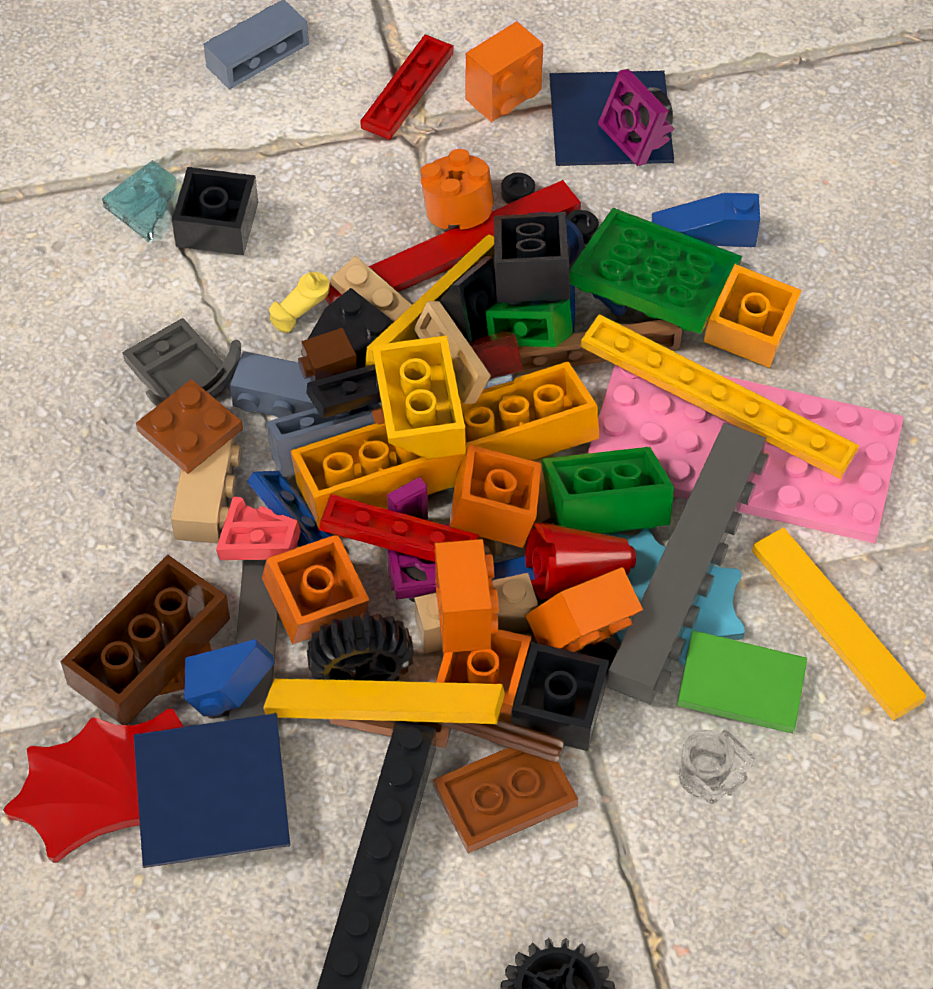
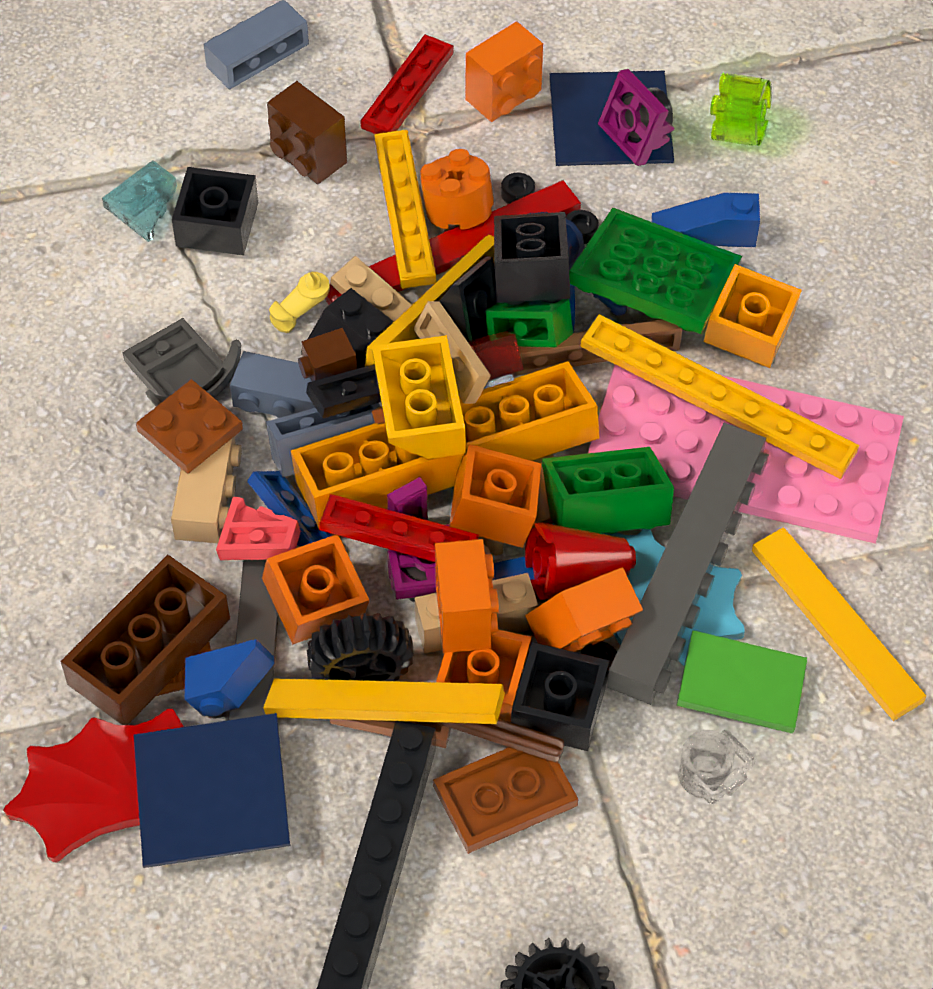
none -> reddish brown brick [267,81,347,184]
none -> yellow tile [374,130,437,289]
none -> clear neon green brick [710,72,772,146]

